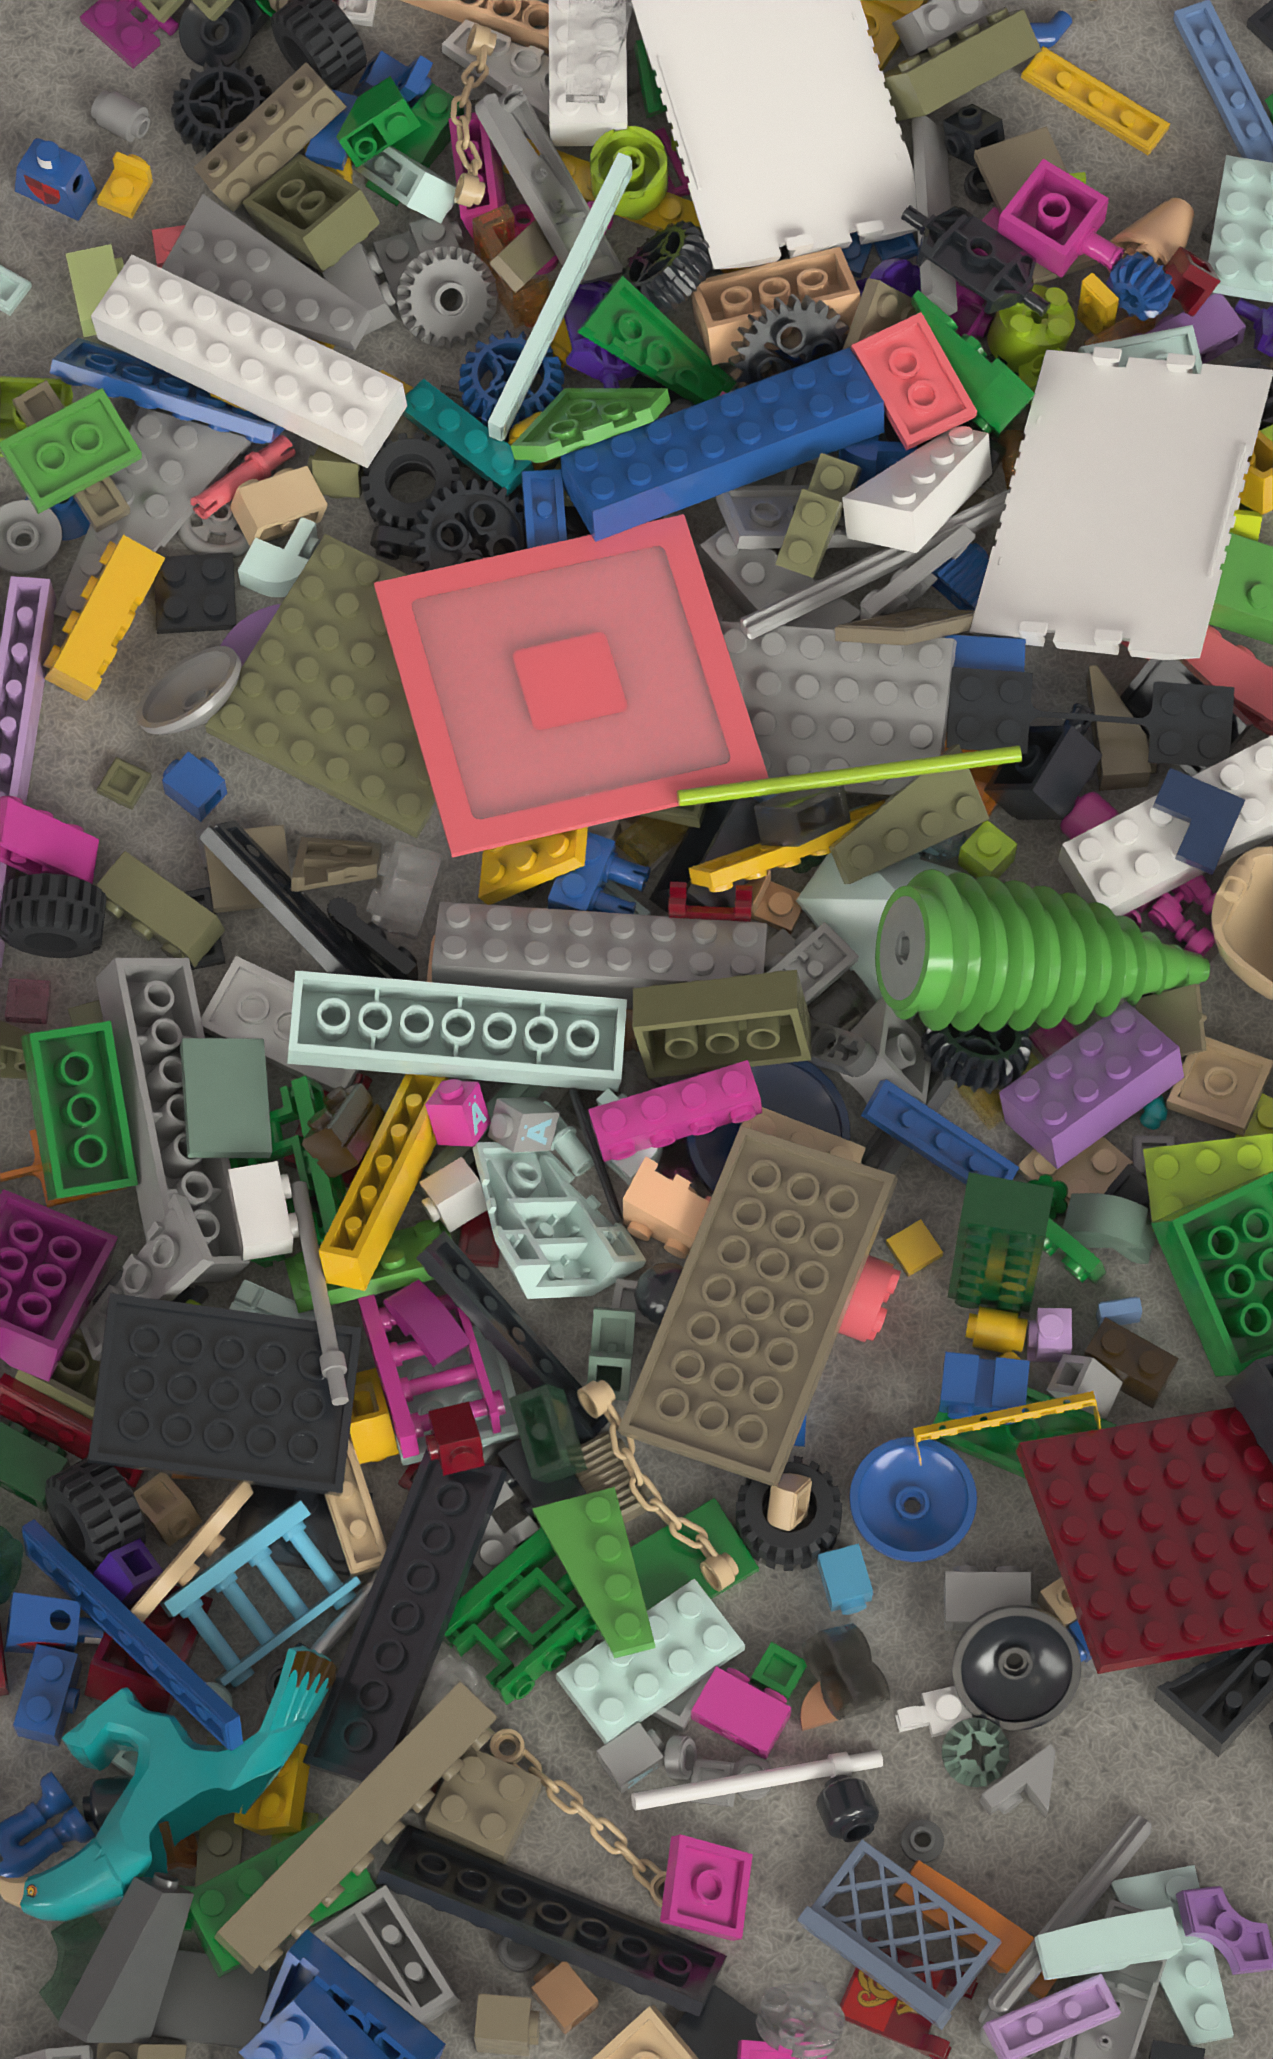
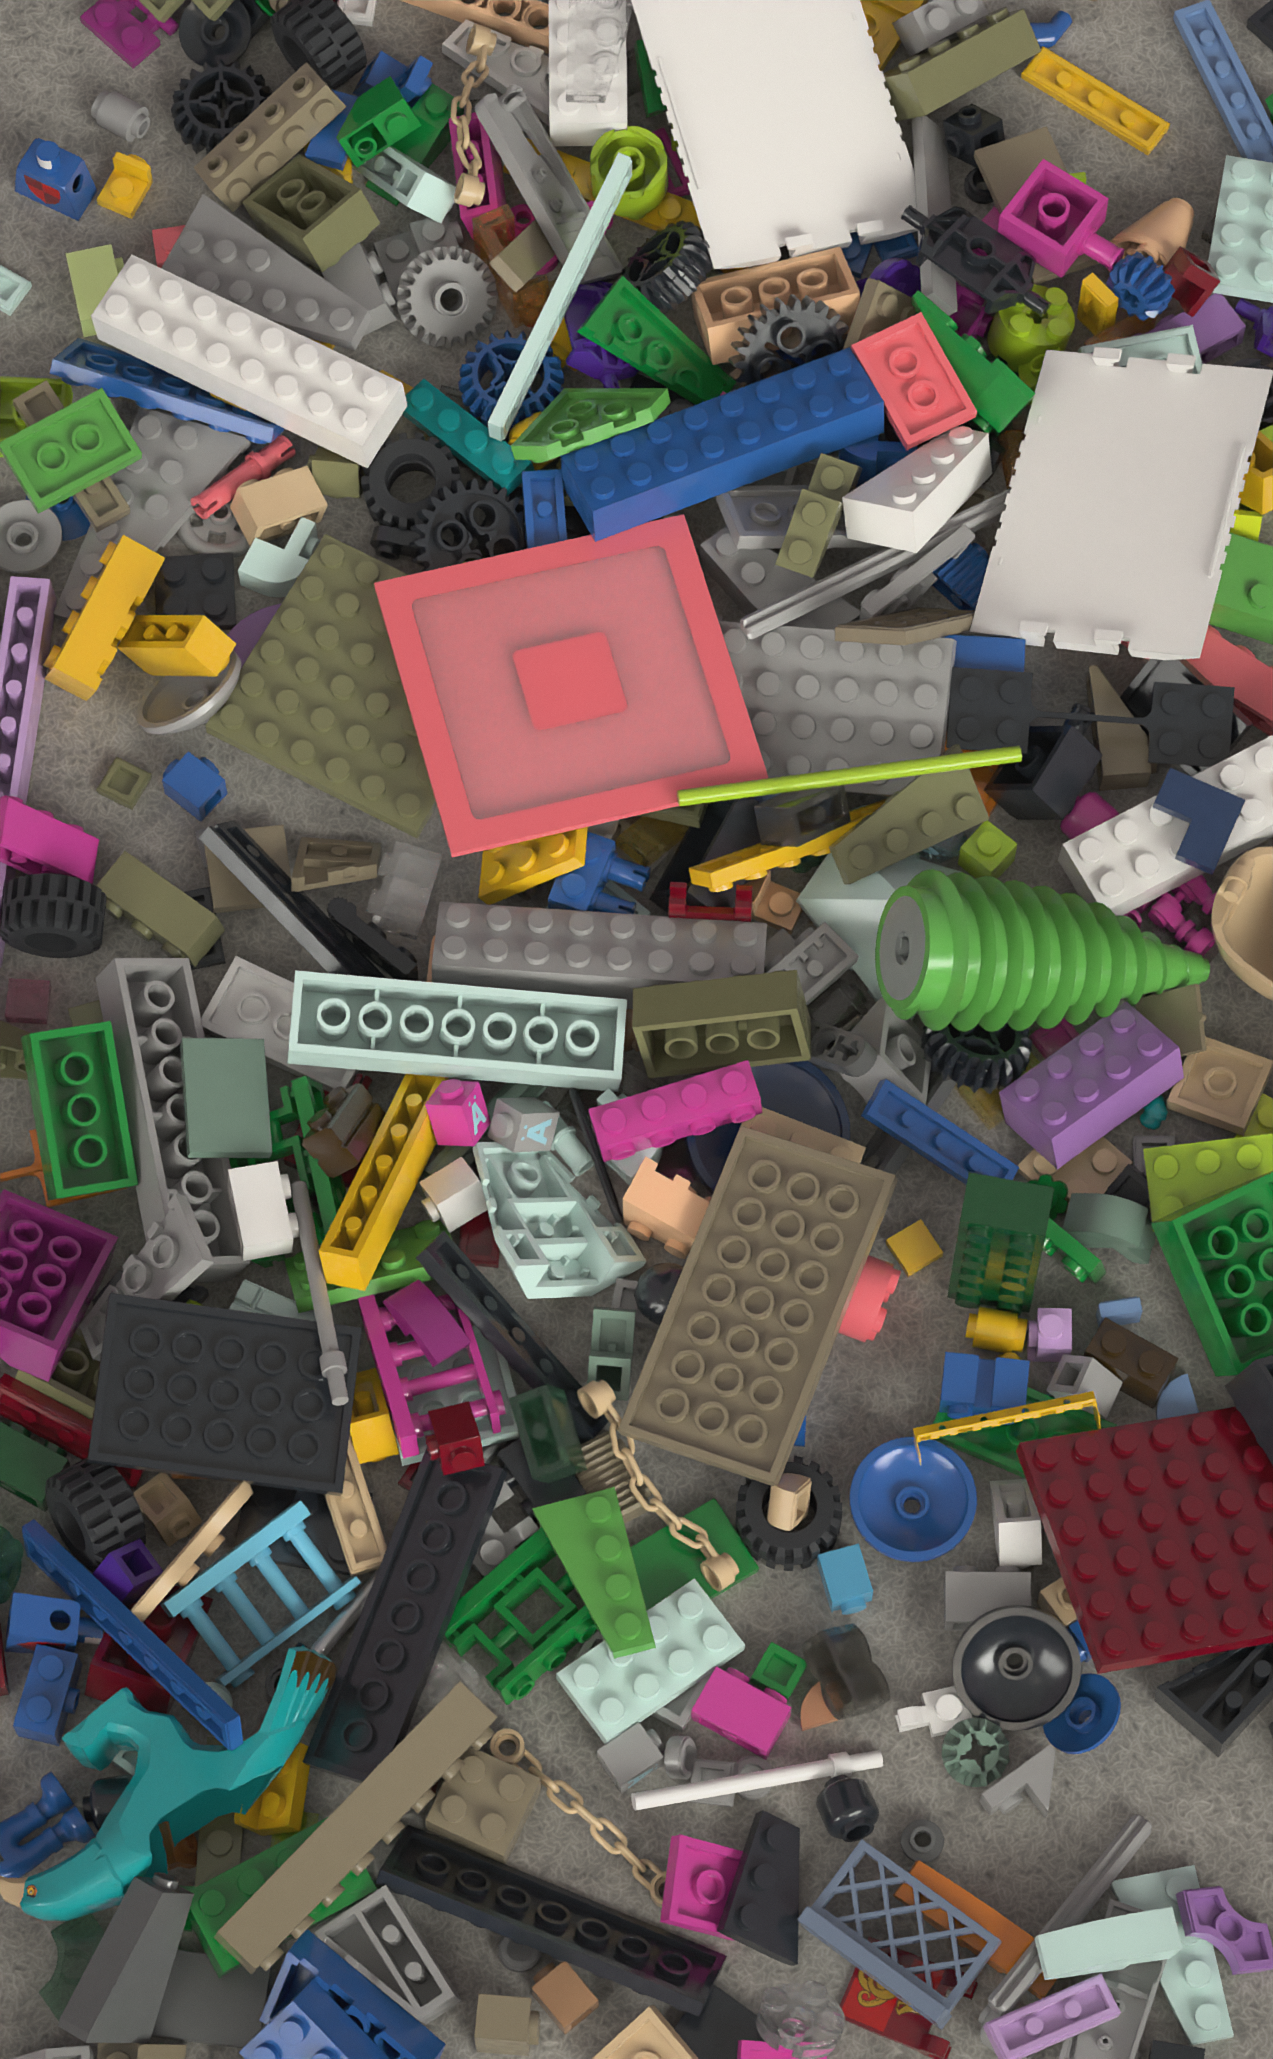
none -> yellow brick [117,615,236,677]
none -> black wing [717,1810,800,1966]
none -> white slope [990,1479,1042,1569]
none -> blue dish [1043,1673,1121,1754]
none -> medium blue tile [1156,1374,1199,1420]

